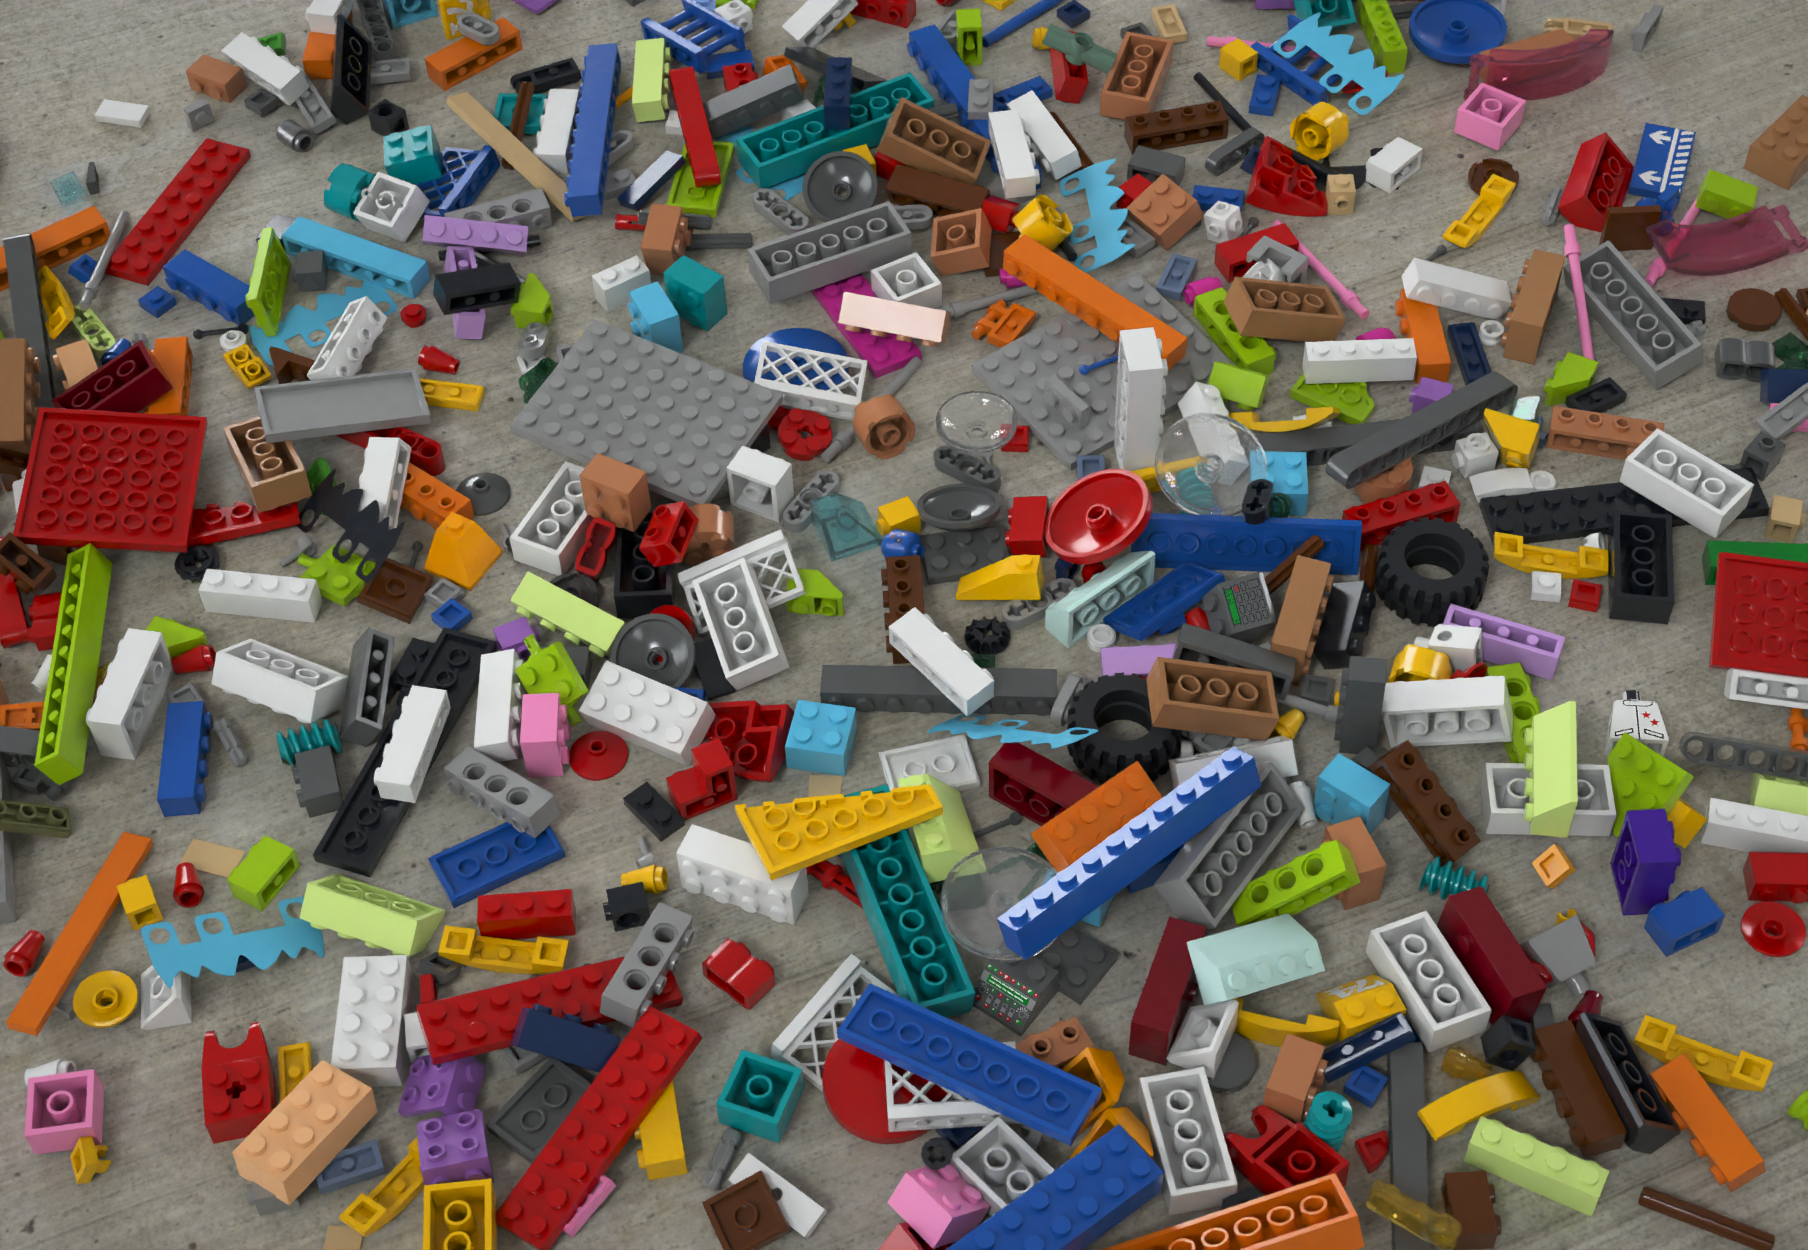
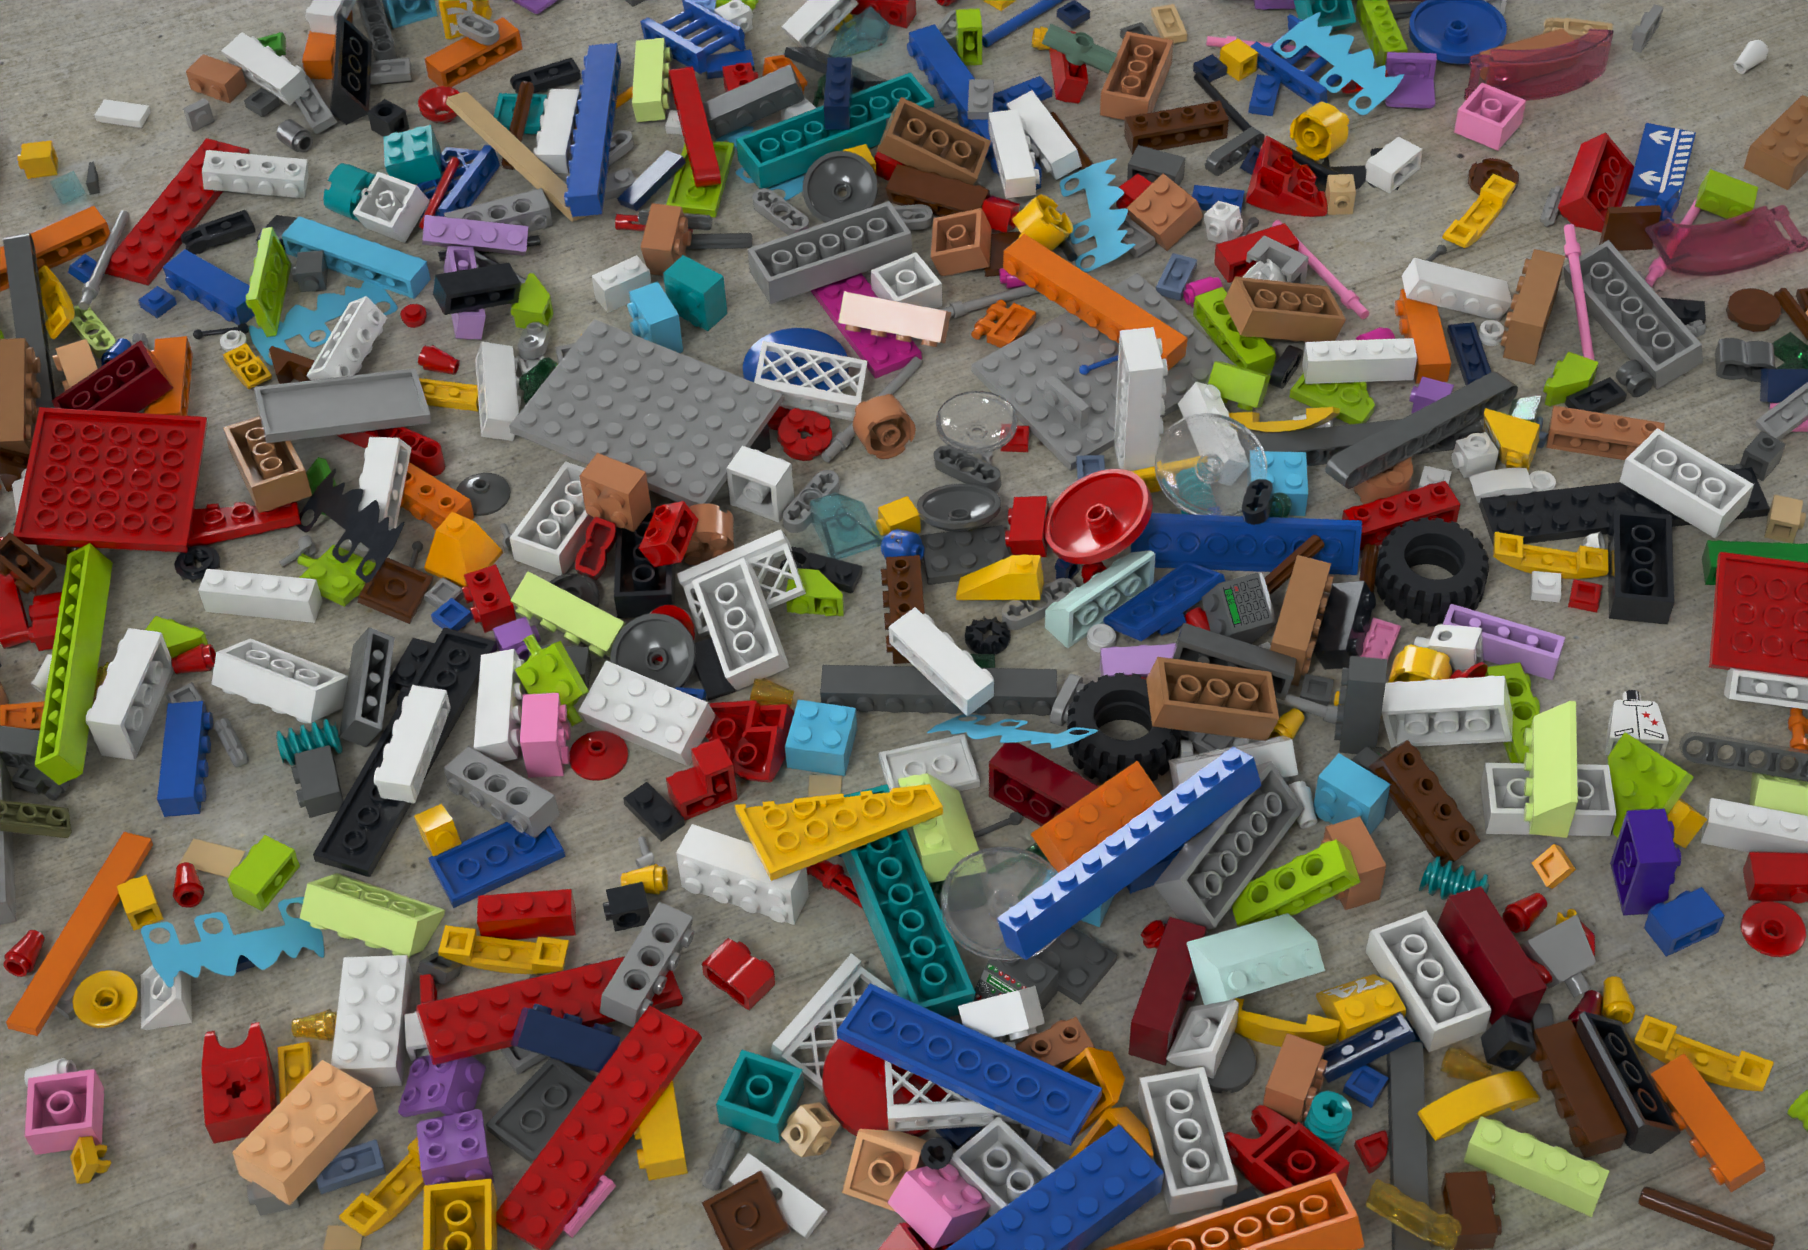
none -> yellow brick [17,140,58,179]
none -> black hinge [181,210,256,254]
none -> white brick [202,150,309,198]
none -> clear yellow cone [291,1009,337,1041]
none -> yellow brick [414,803,462,856]
none -> red piece [418,86,460,124]
none -> red bar [419,157,460,230]
none -> red brick [462,564,517,633]
none -> white brick [475,342,521,441]
none -> clear yellow cone [750,677,794,707]
none -> black hinge [780,546,863,593]
none -> tan brick [781,1102,841,1157]
none -> clear light blue slope [828,6,891,57]
none -> light nougat slope [842,1129,931,1212]
none -> white brick [958,986,1045,1042]
none -> red plate [1141,920,1166,949]
none -> dark blue plate [1193,54,1227,82]
none -> black beam [1269,345,1303,389]
none -> bright pink plate [1360,617,1401,663]
none -> medium lavender bracket [1385,52,1437,109]
none -> red cone [1502,893,1547,933]
none -> yellow cone [1602,976,1635,1025]
none -> dark grey wheel [1616,360,1654,397]
none -> white cone [1734,40,1769,74]

